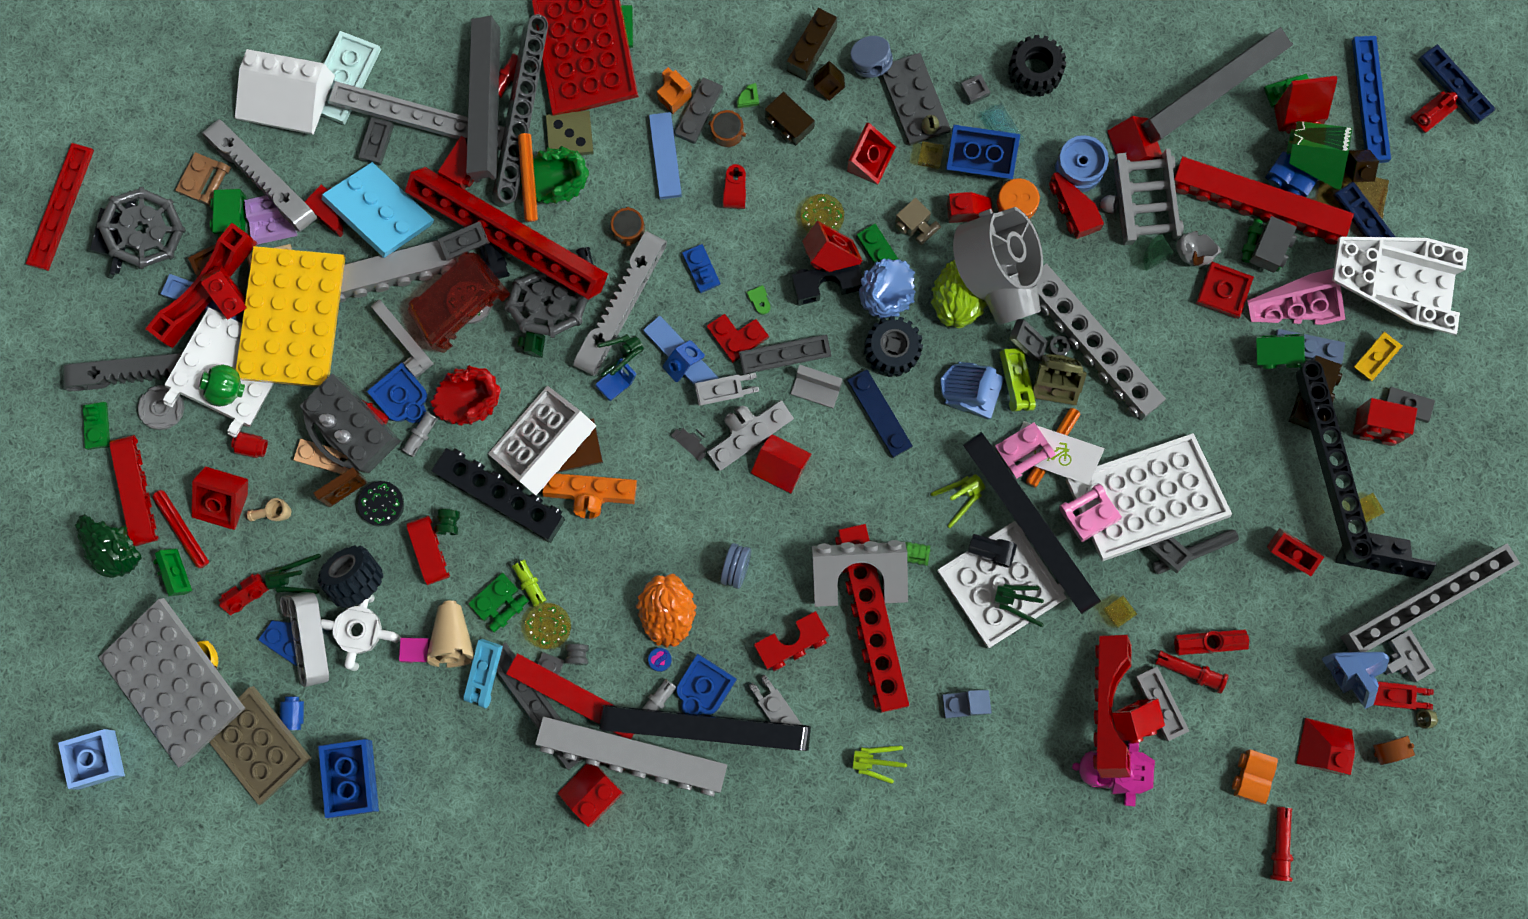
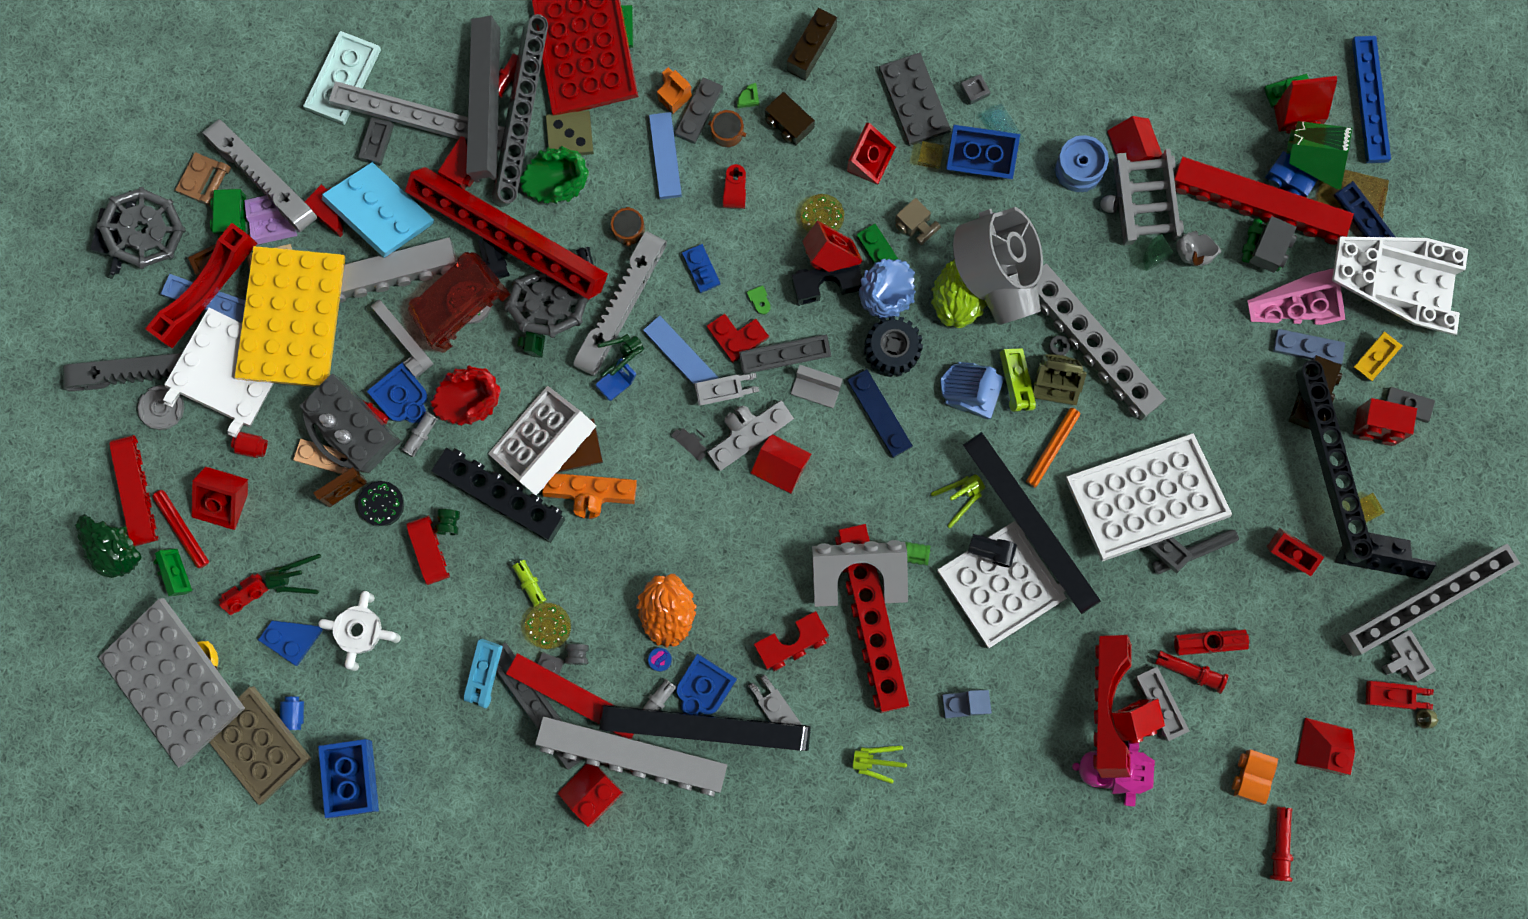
red tile [25,143,94,271] -> none
light blue brick [58,729,125,790] -> none
green plate [83,402,110,450] -> none
green plant [199,364,245,407] -> none
red brick [201,265,247,320] -> none
white slope [235,49,335,135] -> none
tan bar [247,498,292,522] -> none
beam [280,592,329,687] -> none
black wheel [317,545,383,608] -> none
dark pink panel [399,638,430,663] -> none
tan cone [427,600,474,668] -> none
dark grey plate [438,222,489,260] -> none
green plate [469,573,529,633] -> none
orange axle [518,133,538,222] -> none
blue bracket [662,340,705,382] -> none
sand blue head [721,543,751,589] -> none
dark brown panel [814,61,845,101] -> none
sand blue head [850,36,893,78] -> none
olive hinge [921,115,939,134] -> none
red slope [947,192,993,223] -> none
dark green plant [994,584,1044,627] -> none
bright pink plate [995,422,1056,479] -> none
orange head [997,178,1040,219] -> none
black tyre [1008,35,1066,97] -> none
dark grey plate [1009,319,1048,361] -> none
white sticker [1018,421,1105,485] -> none
red slope [1049,172,1104,239] -> none
bright pink plate [1059,483,1122,542] -> none
clear yellow plate [1103,595,1137,628] -> none
dark grey tile [1141,27,1294,143] -> none
red plate [1196,262,1254,319] -> none
green brick [1256,334,1305,369] -> none
medium blue piece [1322,652,1390,709] -> none
dark brown brick [1345,150,1379,182] -> none
dark orange piece [1373,735,1415,765] -> none
red hinge [1410,91,1458,133] -> none
dark blue plate [1418,44,1496,124] -> none

